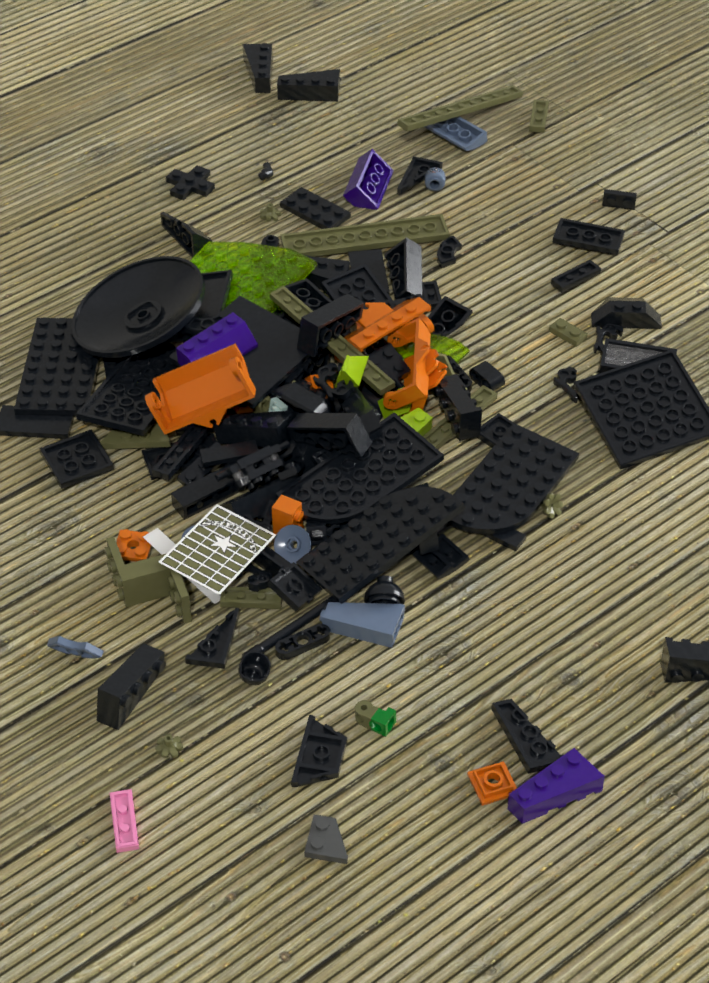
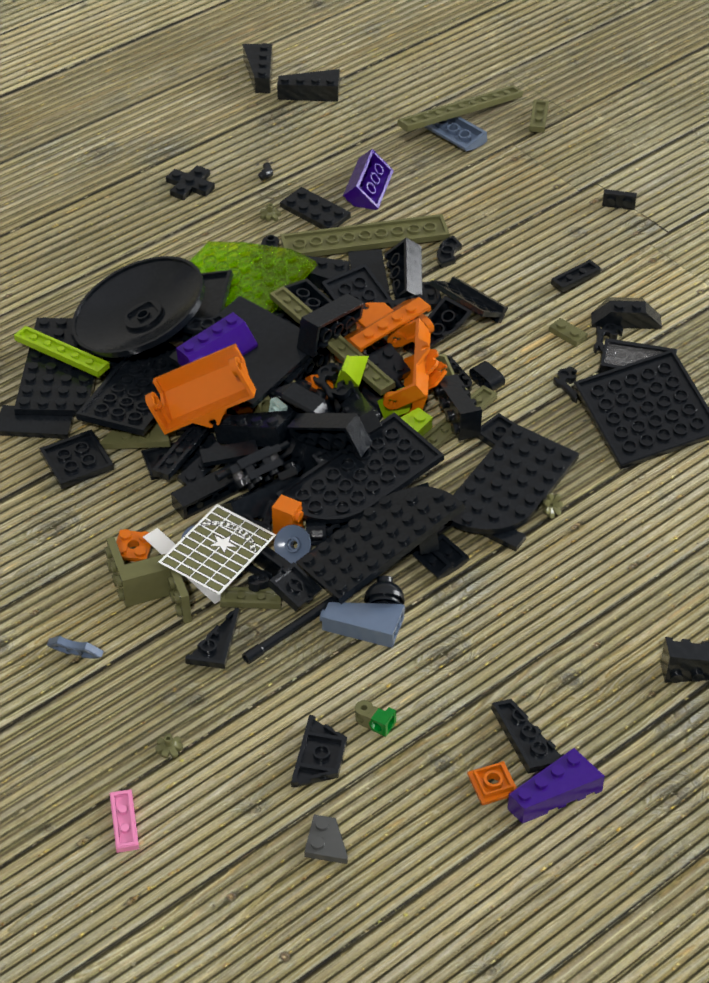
black wedge [97,643,166,730] -> none
black wedge [160,212,213,261] -> none
black hair [238,651,271,685] -> none
black beam [275,623,330,660] -> none
clear neon green tile [395,334,470,363] -> none
black wing [397,156,443,195] -> none
sand blue head [425,167,446,191] -> none
black plate [552,218,625,255] -> none
none -> lime plate [14,326,110,378]
none -> black fence [430,276,508,323]

